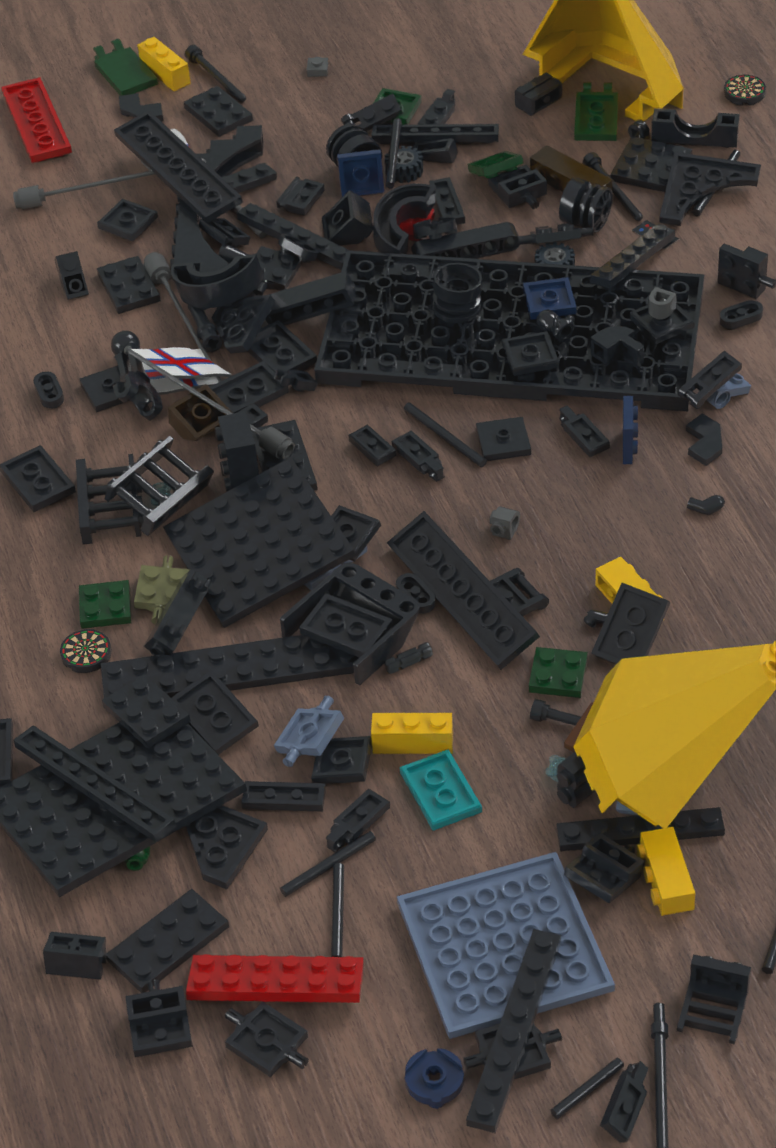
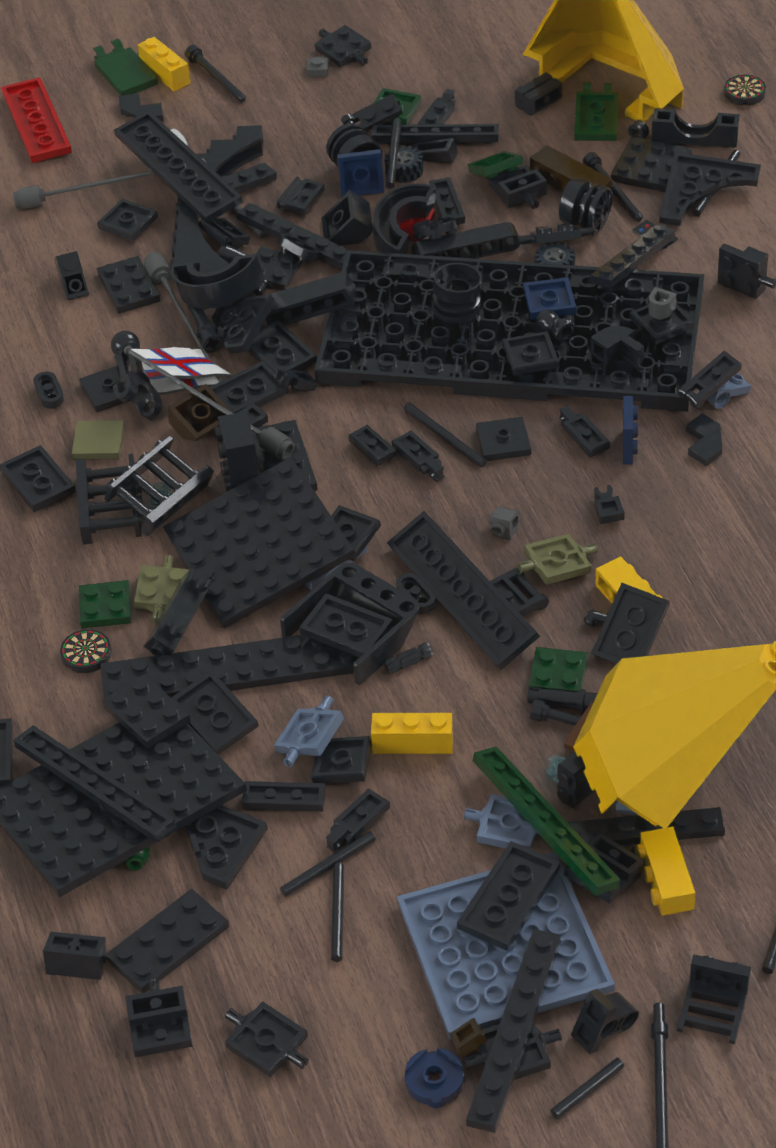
black plate [184,86,253,137] -> none
red plate [186,954,364,1003] -> none
teal tile [400,749,482,831] -> none
black hinge [600,1061,649,1143] -> none
black arm [687,495,725,515] -> none
black plate [719,300,763,330] -> none
none -> olive tile [72,420,125,460]
none -> black plate [314,25,372,68]
none -> dark brown tile [450,1018,487,1057]
none -> black plate [457,841,560,951]
none -> sand blue plate [464,794,539,850]
none -> dark green plate [473,746,620,896]
none -> olive plate [517,534,598,585]
none -> black pin [527,687,598,713]
none -> black tile [571,989,639,1054]
none -> black plate [594,485,625,524]

